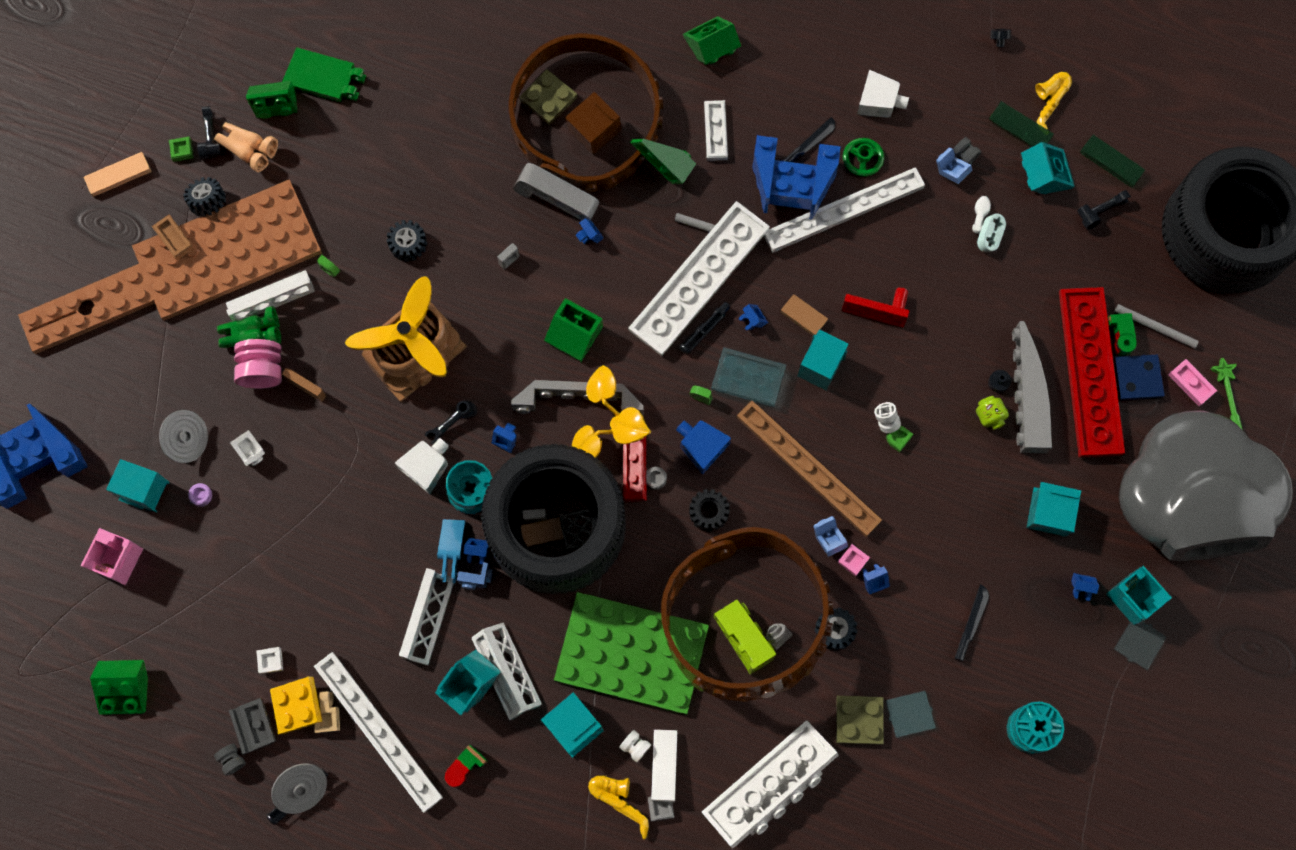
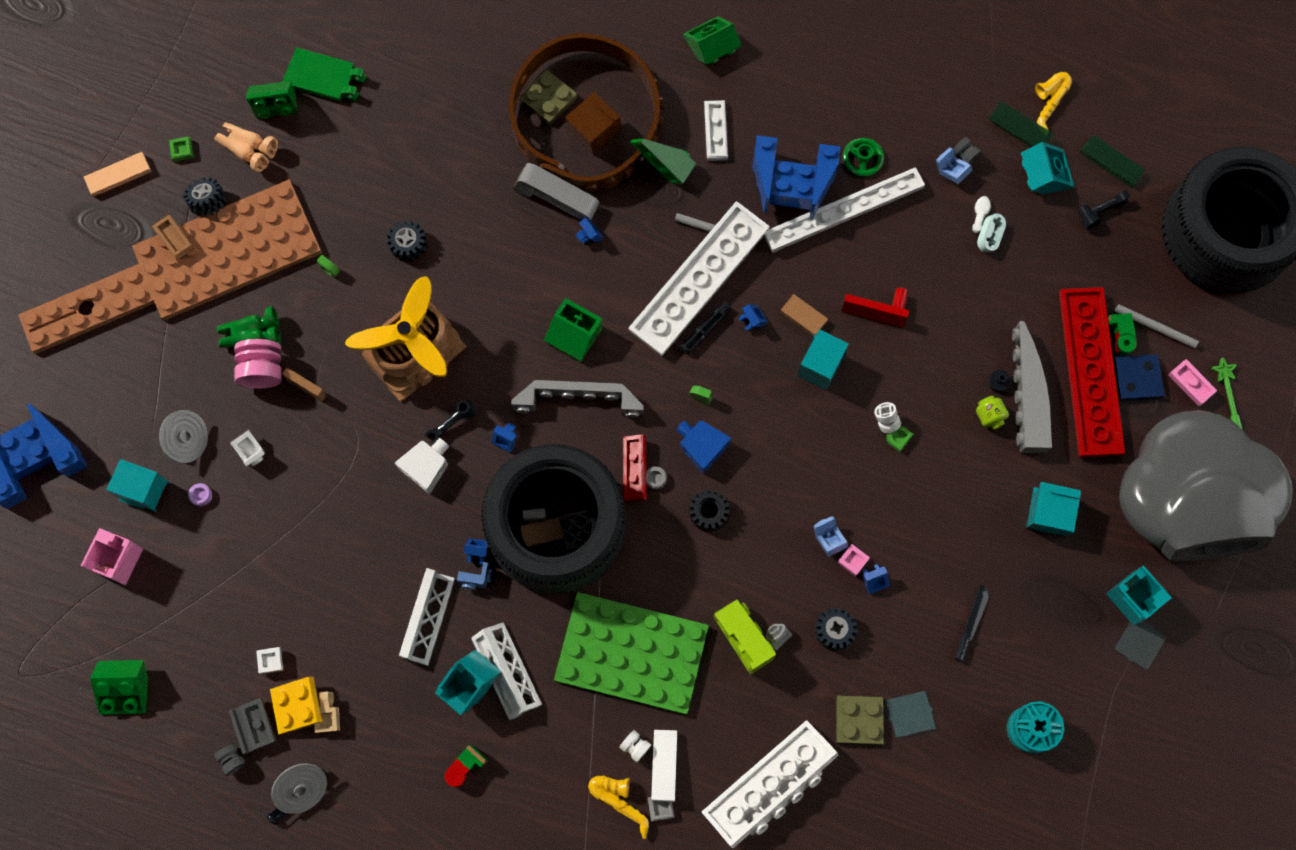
black brick [197,106,221,160] -> none
white fence [226,270,315,321] -> none
white plate [314,652,443,813] -> none
dark azure arm [437,519,466,583] -> none
teal wheel [446,460,492,514] -> none
light grey tile [497,243,519,269] -> none
teal piece [541,692,604,758] -> none
yellow plant [572,365,651,458] -> none
reddish brown piece [661,527,834,702] -> none
clear light blue plate [711,347,786,407] -> none
medium nougat plate [736,401,882,537] -> none
black piece [783,117,835,162] -> none
white torso [857,70,909,118] -> none
black tile [990,28,1011,47] -> none
blue tile [1071,573,1099,601] -> none

